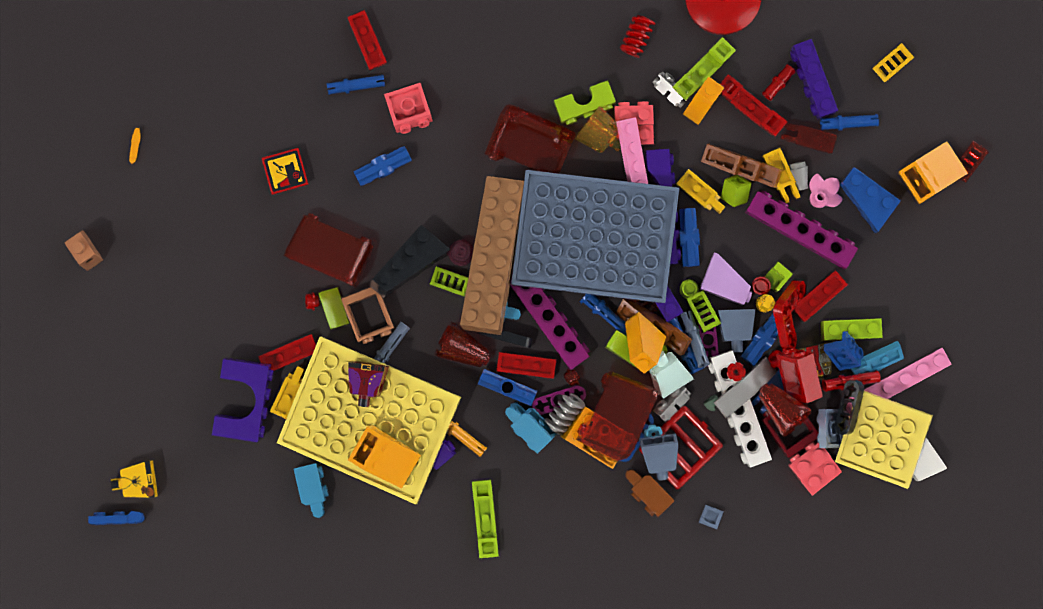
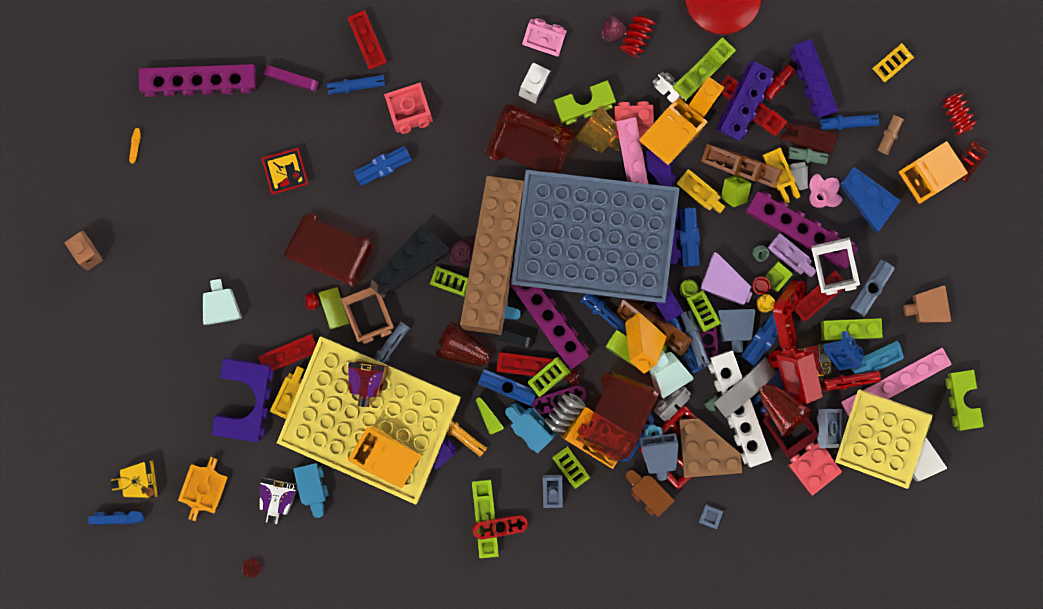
red plate [727,362,746,381] -> none
black beam [835,380,864,435] -> none
none -> magenta brick [139,64,256,97]
none -> light orange plate [178,456,228,521]
none -> light aqua torso [203,279,242,325]
none -> clear red plate [242,559,261,578]
none -> torso [260,477,298,524]
none -> magenta beam [263,65,319,92]
none -> red beam [472,515,528,540]
none -> lime slope [476,397,504,434]
none -> white torso [519,63,552,104]
none -> bright pink bracket [522,18,567,56]
none -> lime slope [528,357,571,397]
none -> sand blue slope [543,475,563,508]
none -> lime slope [552,446,590,489]
none -> clear pink cone [602,16,626,42]
none -> light orange slope [639,97,707,165]
none -> medium nougat plate [679,418,742,478]
none -> dark purple brick [715,61,774,141]
none -> sand green hinge [752,245,770,262]
none -> lavender hinge [767,233,817,277]
none -> sand green pin [788,147,828,165]
none -> white window [812,237,860,295]
none -> sand blue piece [850,260,895,317]
none -> medium nougat pin [877,115,904,155]
none -> nougat torso [903,286,951,323]
none -> red piece [940,93,977,136]
none -> lime arch [946,370,984,431]

